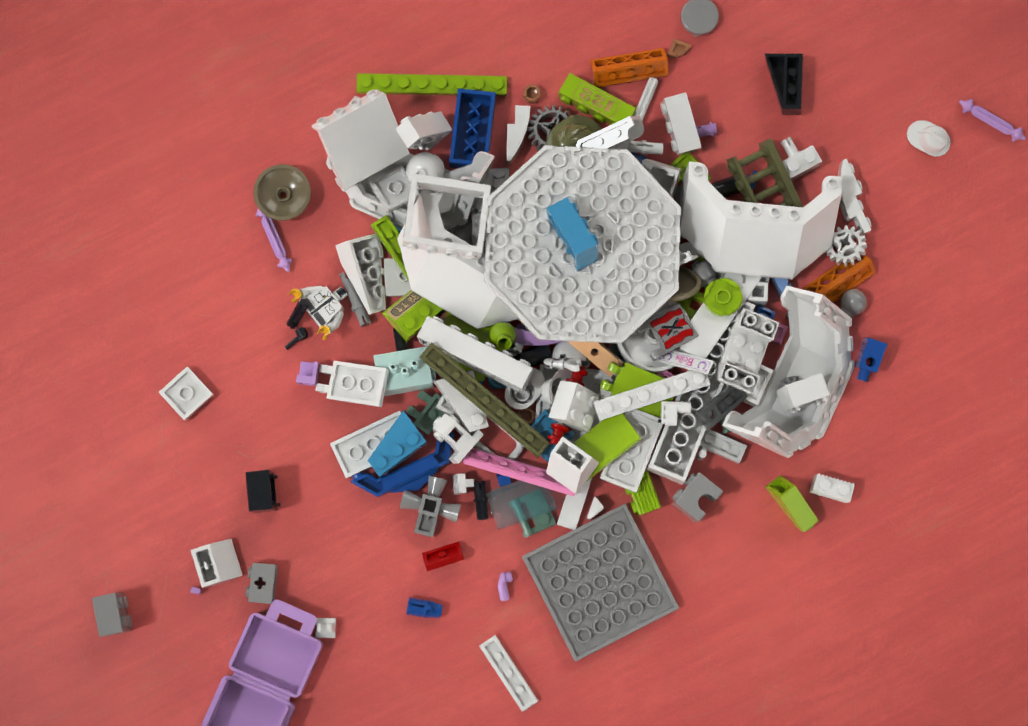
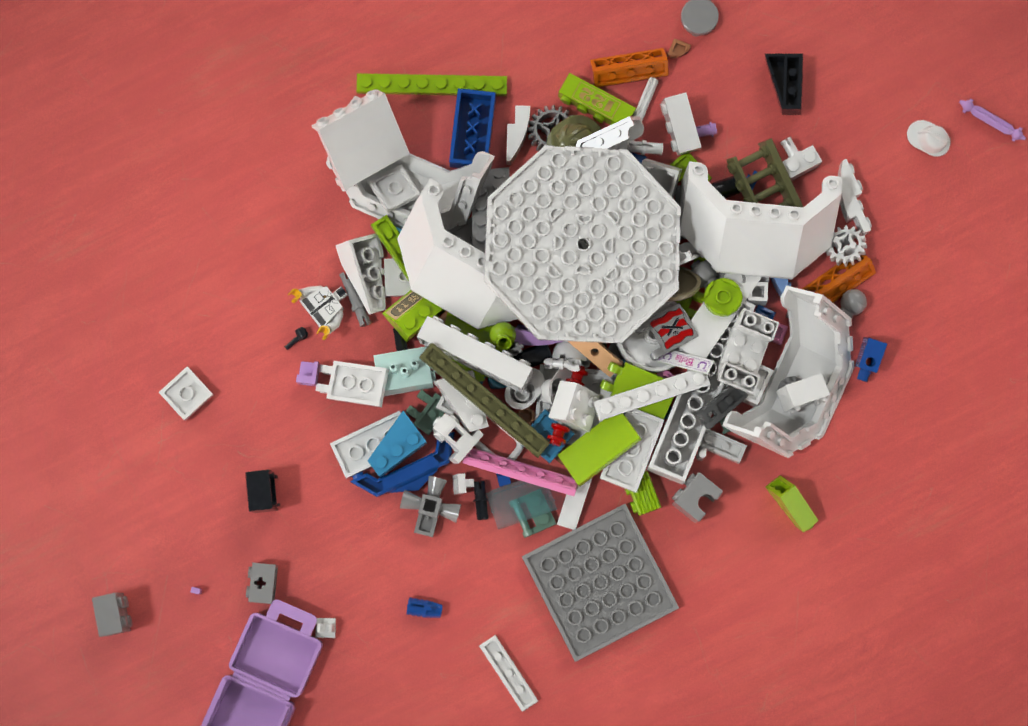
white slope [191,539,243,588] -> none
dark tan dish [253,164,311,221] -> none
lavender wheel [255,209,292,272] -> none
black axle [287,299,309,329] -> none
white wedge [396,111,452,151] -> none
white window [402,173,491,259] -> none
white cylinder [406,152,445,190] -> none
red plate [422,541,464,571] -> none
lavender arm [497,572,513,601] -> none
nougat tile [523,85,541,104] -> none
white slope [546,436,599,495] -> none
dark azure wedge [547,197,599,271] -> none
white slope [586,496,604,520] -> none
white piece [658,401,691,426] -> none
white brick [809,473,855,503] -> none

